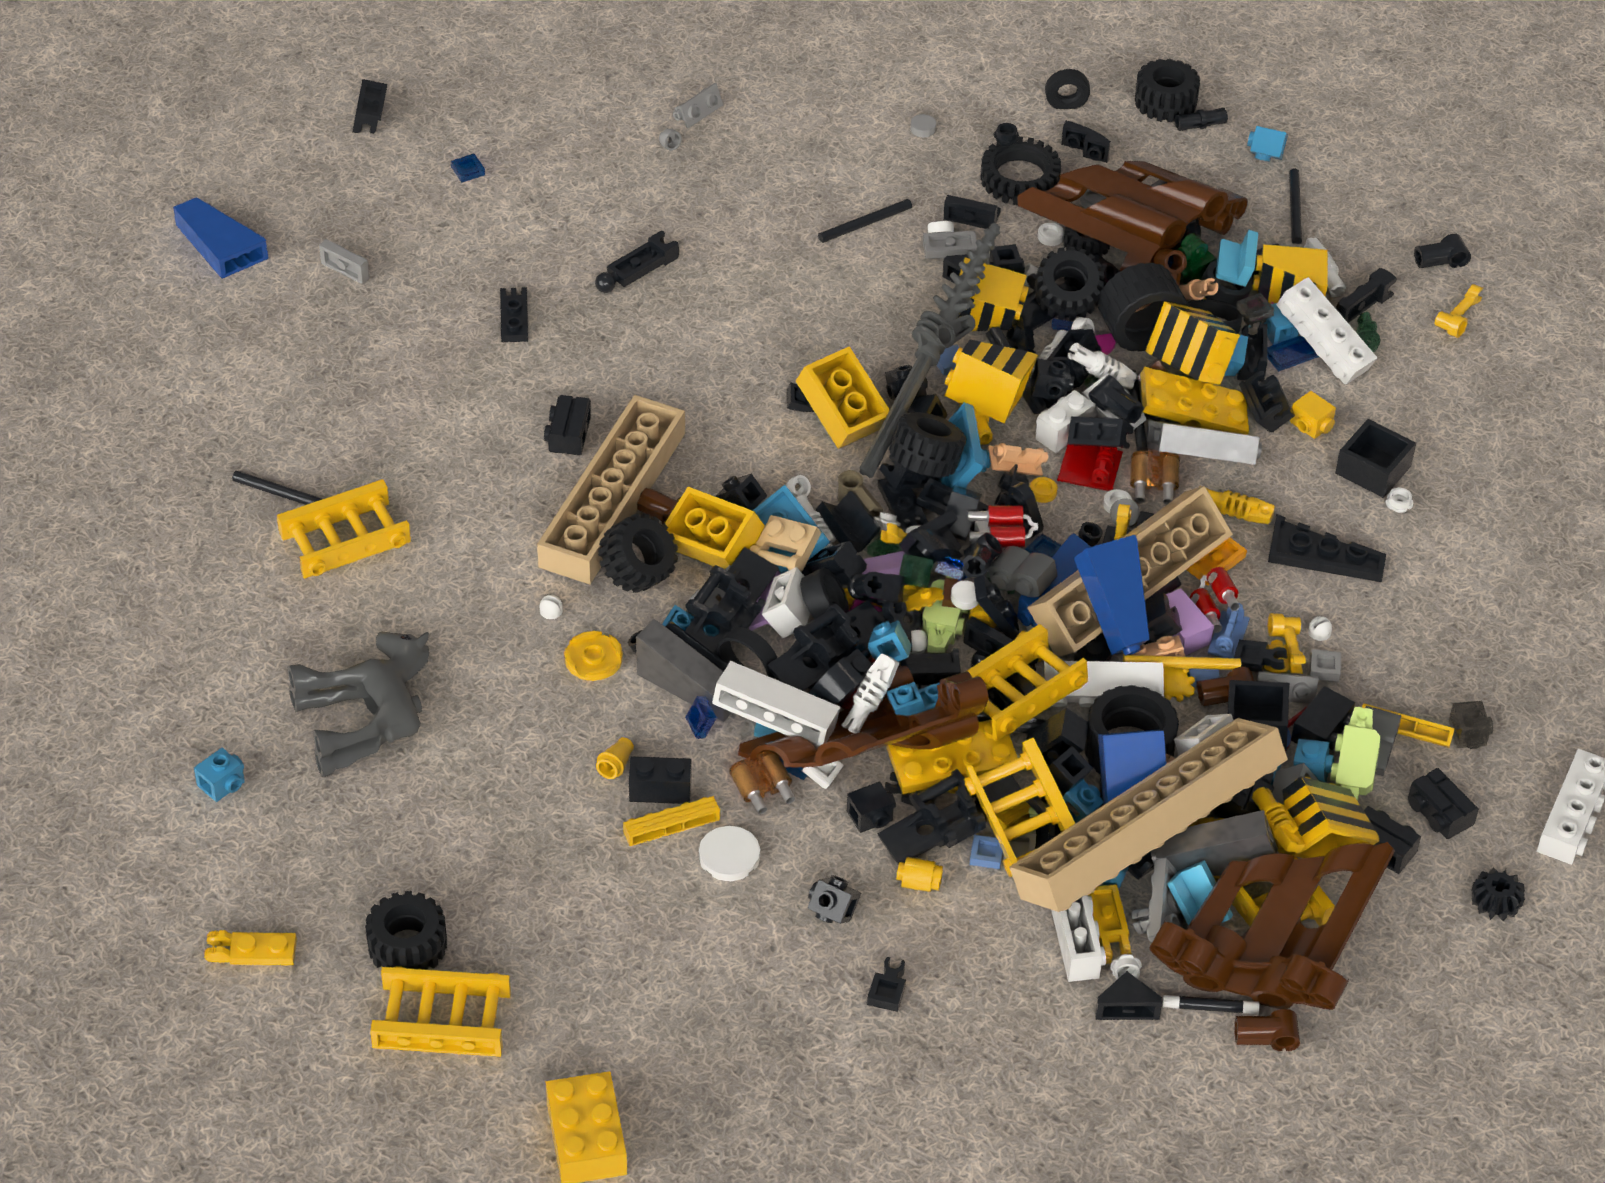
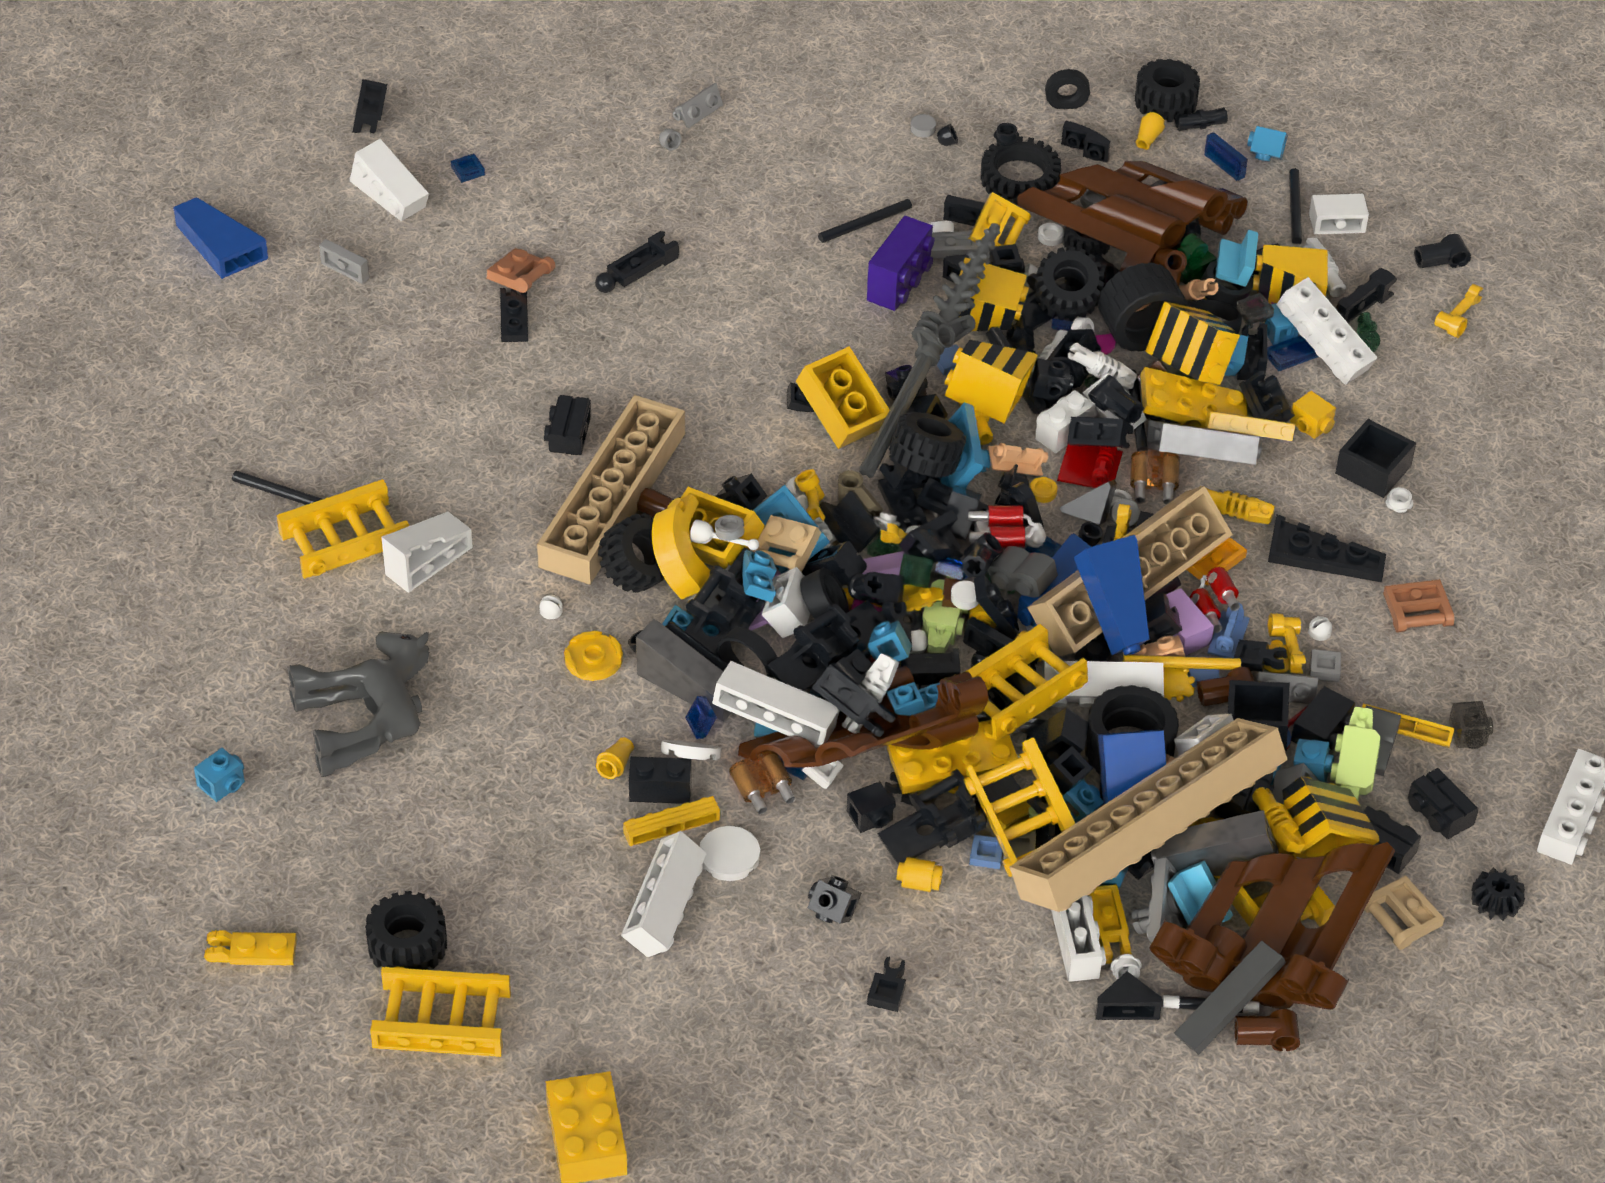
none -> white wedge [350,139,429,221]
none -> white wedge [382,512,473,593]
none -> nougat plate [486,248,556,293]
none -> white brick [621,831,707,957]
none -> yellow arch [652,494,710,600]
none -> white tile [660,740,722,760]
none -> white hinge [690,519,759,550]
none -> light grey tile [715,515,745,541]
none -> dark azure slope [742,550,777,603]
none -> yellow brick [795,469,825,521]
none -> black hinge [812,663,896,737]
none -> dark purple brick [867,215,935,311]
none -> black hinge [937,124,958,146]
none -> yellow plate [968,192,1031,246]
none -> white hinge [1025,523,1046,548]
none -> slope [1059,479,1117,525]
none -> yellow cone [1135,112,1165,150]
none -> dark grey tile [1174,941,1286,1055]
none -> clear blue tile [1204,132,1248,181]
none -> yellow piece [1205,410,1295,441]
none -> white brick [1309,194,1369,234]
none -> tan plate [1364,875,1445,950]
none -> nougat plate [1383,579,1454,632]

